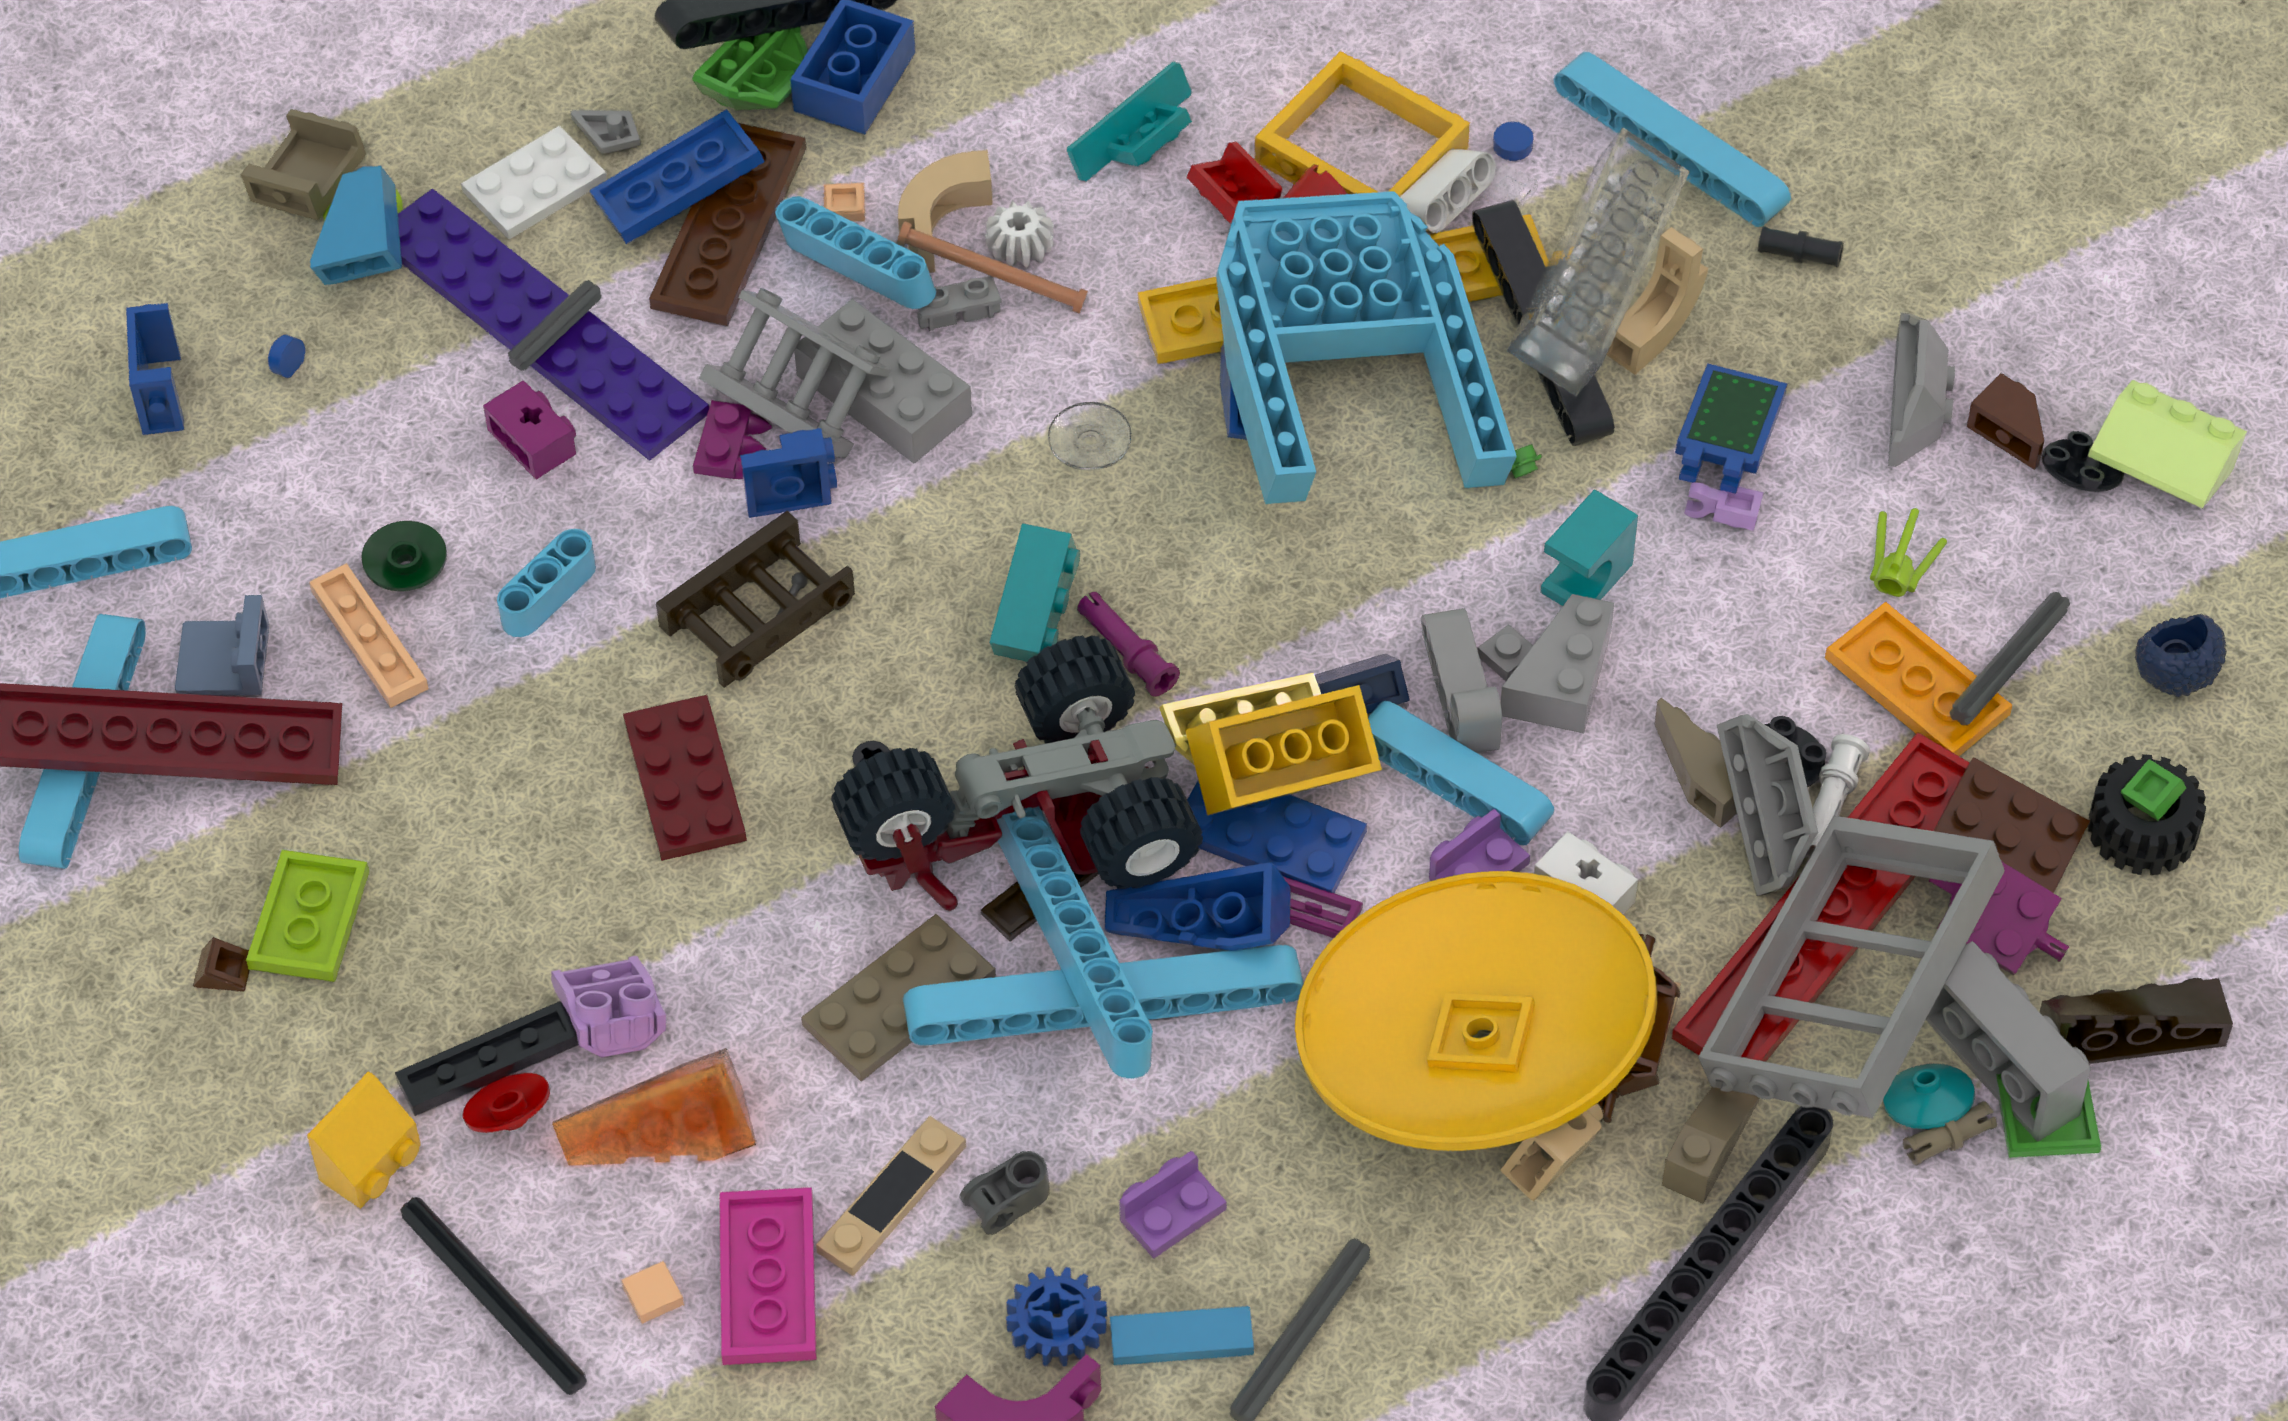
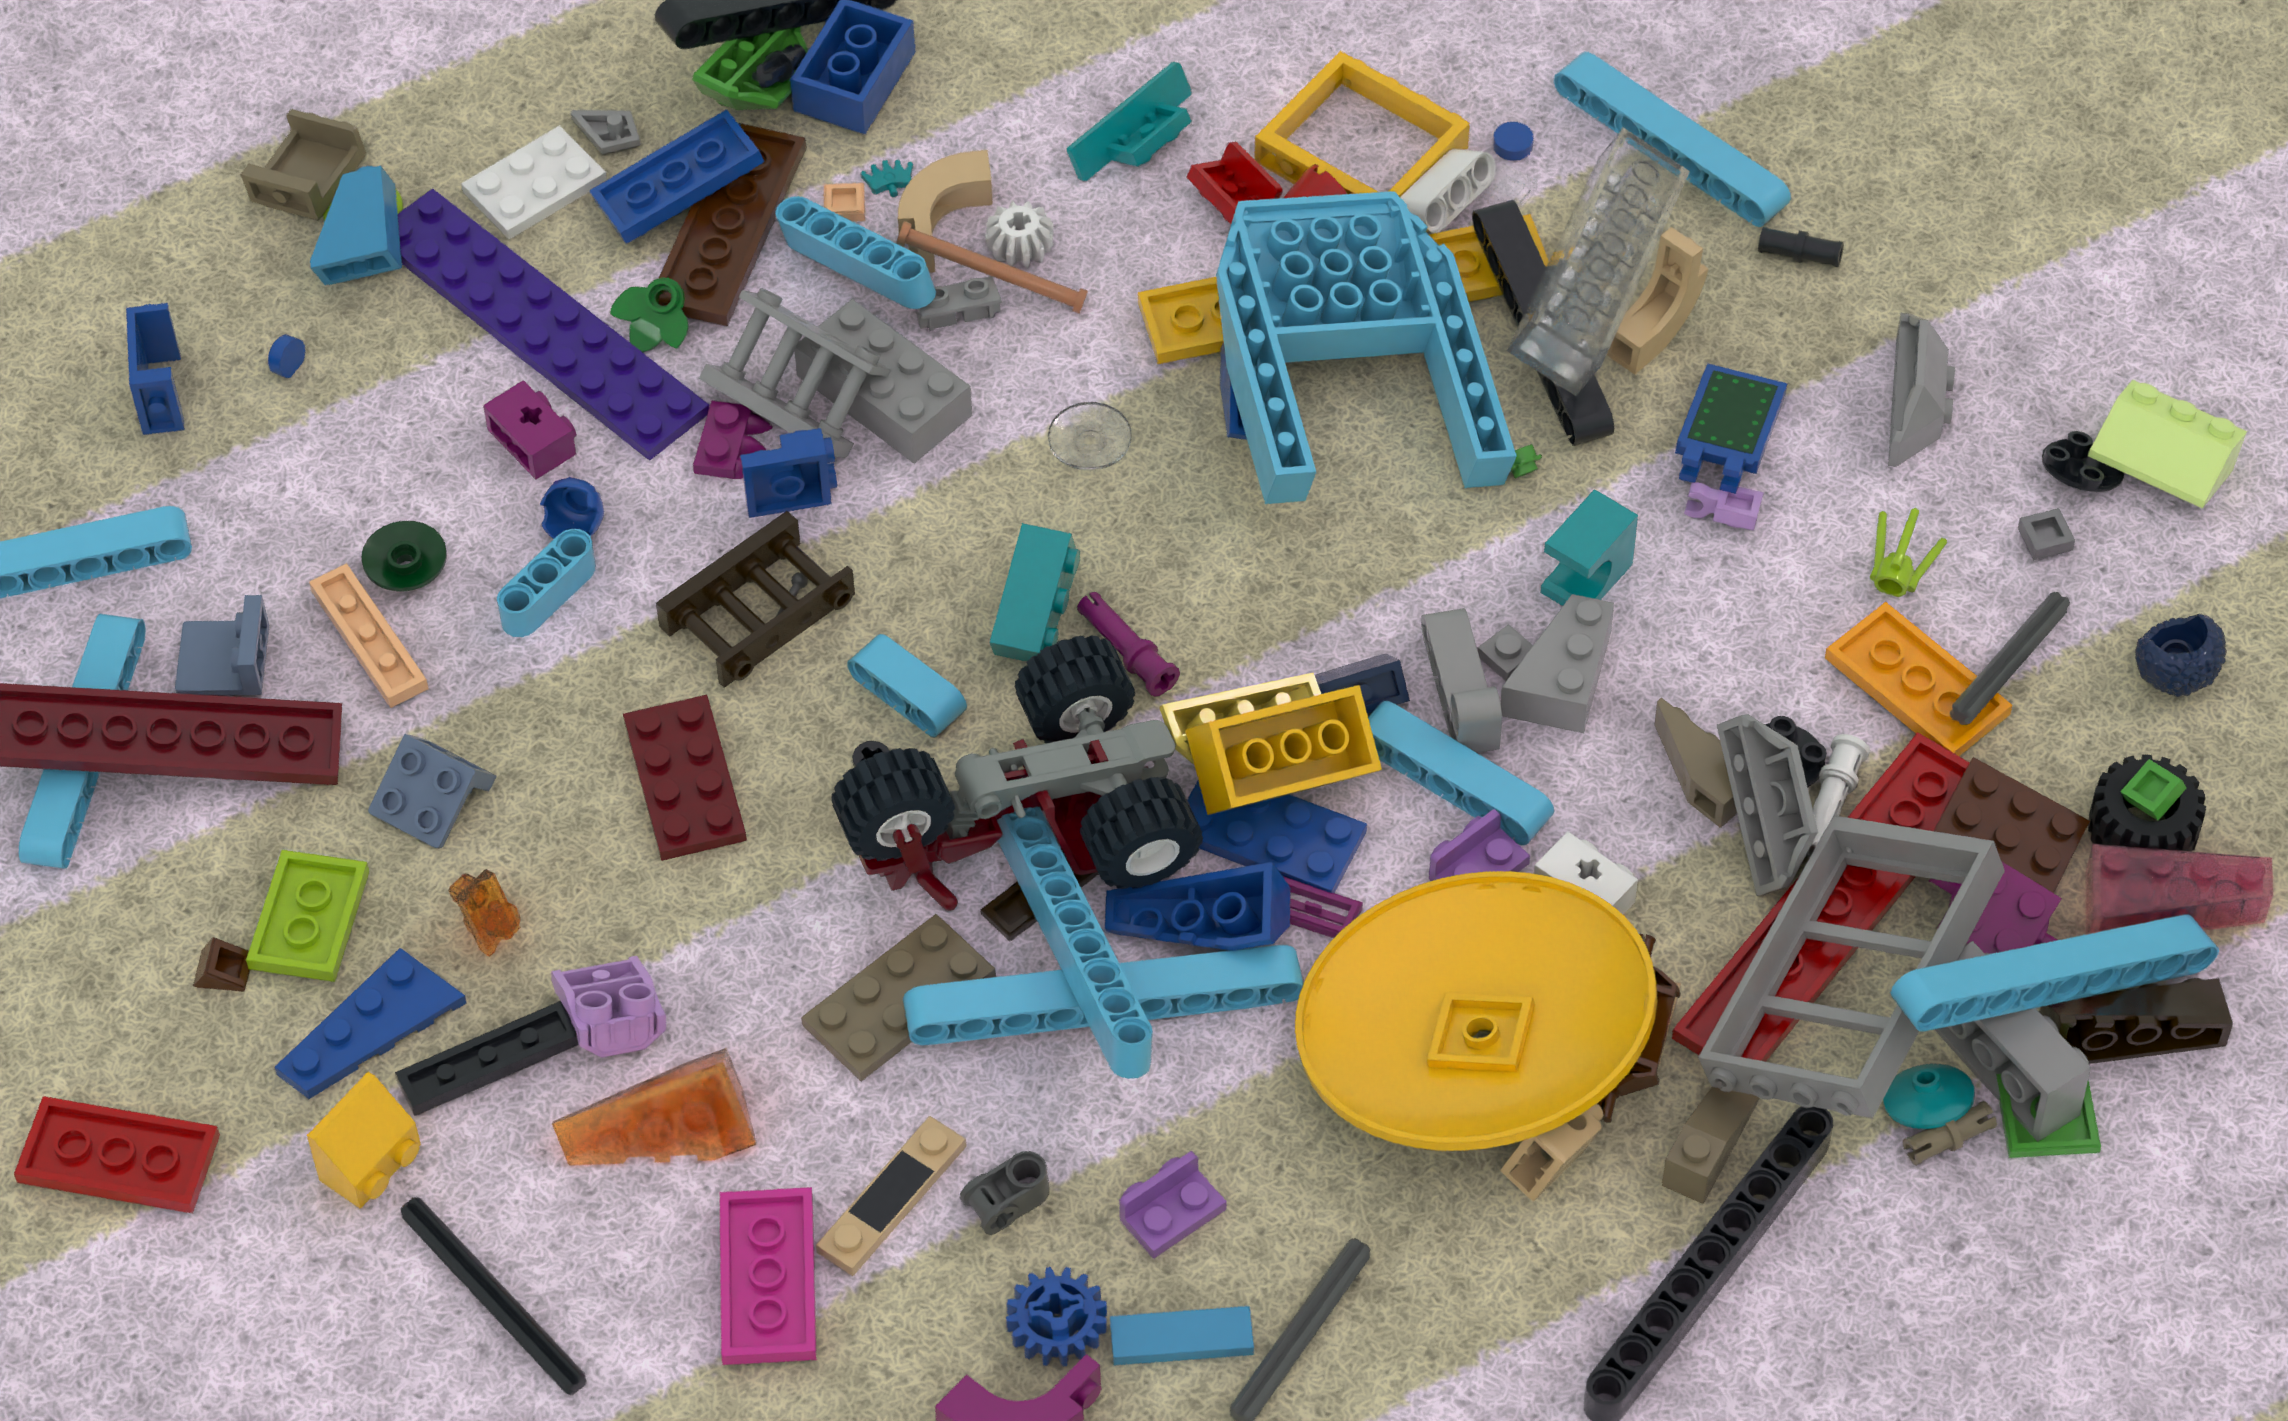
red dish [463,1073,550,1133] -> none
dark grey axle [508,280,602,371] -> none
light nougat tile [621,1261,684,1324] -> none
reddish brown slope [1967,373,2045,470] -> none
none -> red plate [14,1096,220,1213]
none -> blue wing [275,948,467,1099]
none -> sand blue bracket [368,734,497,849]
none -> clear orange hips [448,869,521,957]
none -> blue hair [540,477,604,539]
none -> green plate [610,278,688,352]
none -> black axle [752,44,807,88]
none -> medium azure beam [847,634,967,737]
none -> teal piece [861,159,913,197]
none -> medium azure beam [1890,914,2219,1031]
none -> flat silver plate [2018,508,2075,560]
none -> clear pink wedge [2085,844,2273,935]

